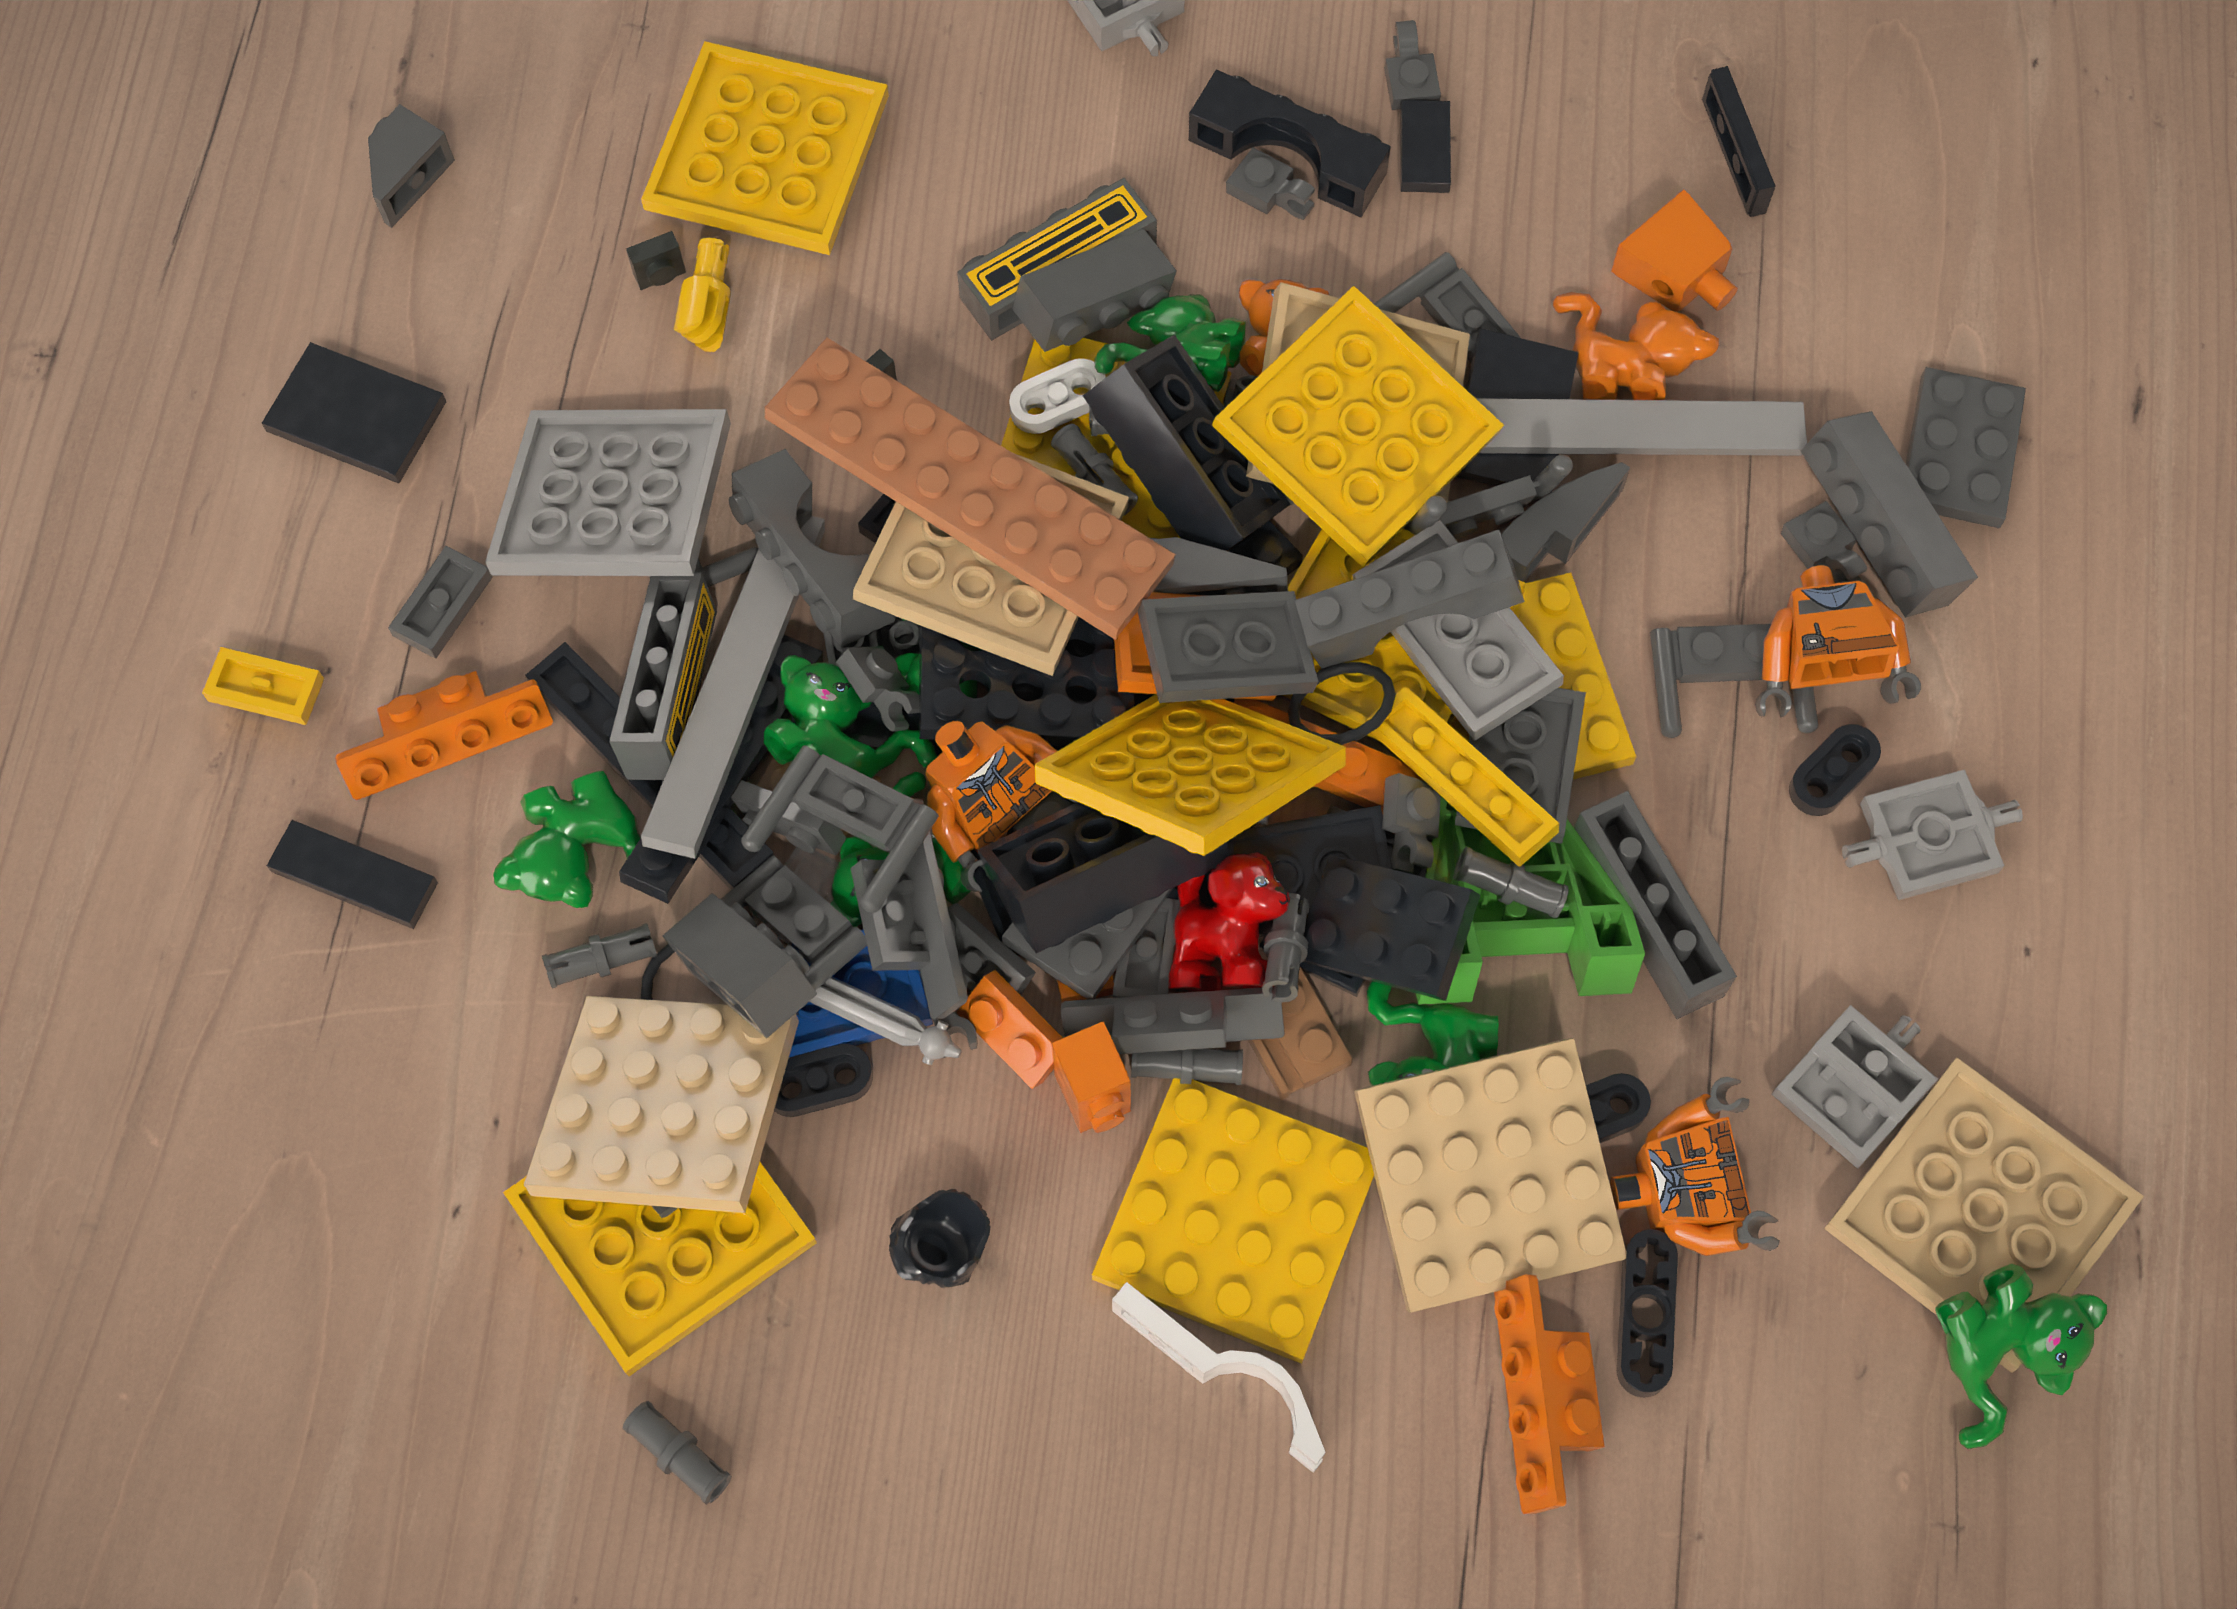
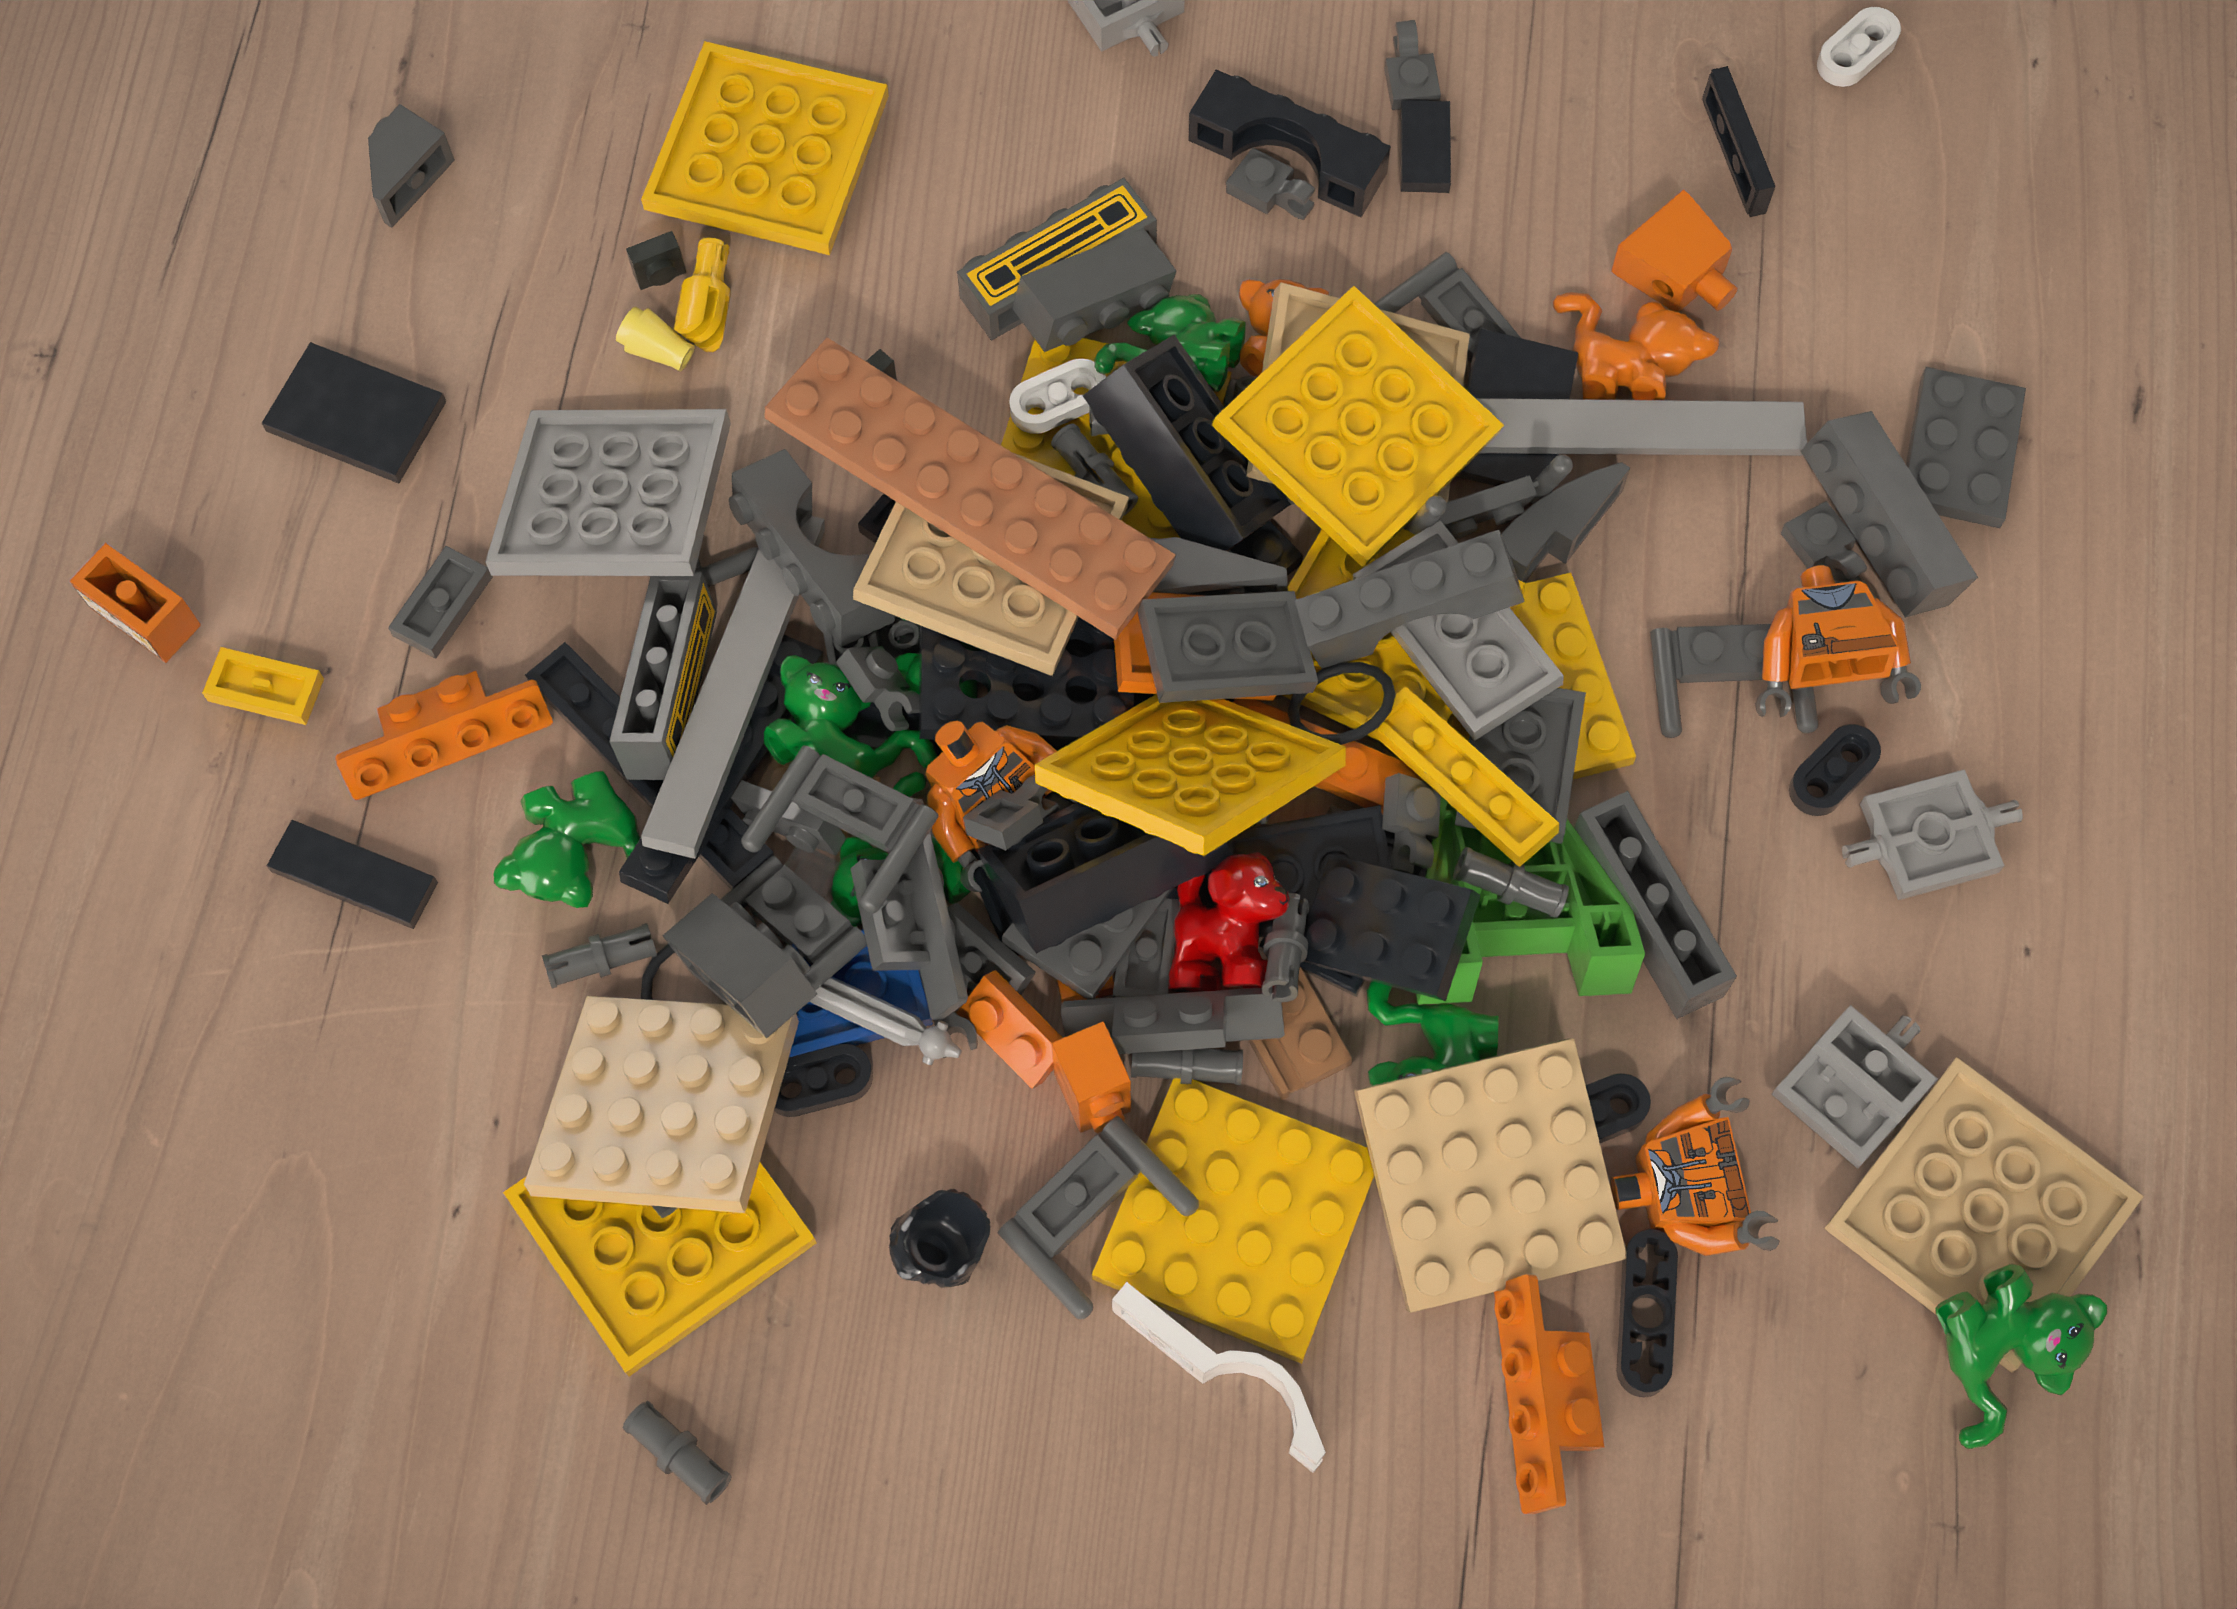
none -> orange brick [70,543,201,663]
none -> light yellow cone [616,306,695,372]
none -> dark grey plate [963,775,1059,850]
none -> dark grey plate [998,1116,1199,1319]
none -> white plate [1817,7,1901,87]

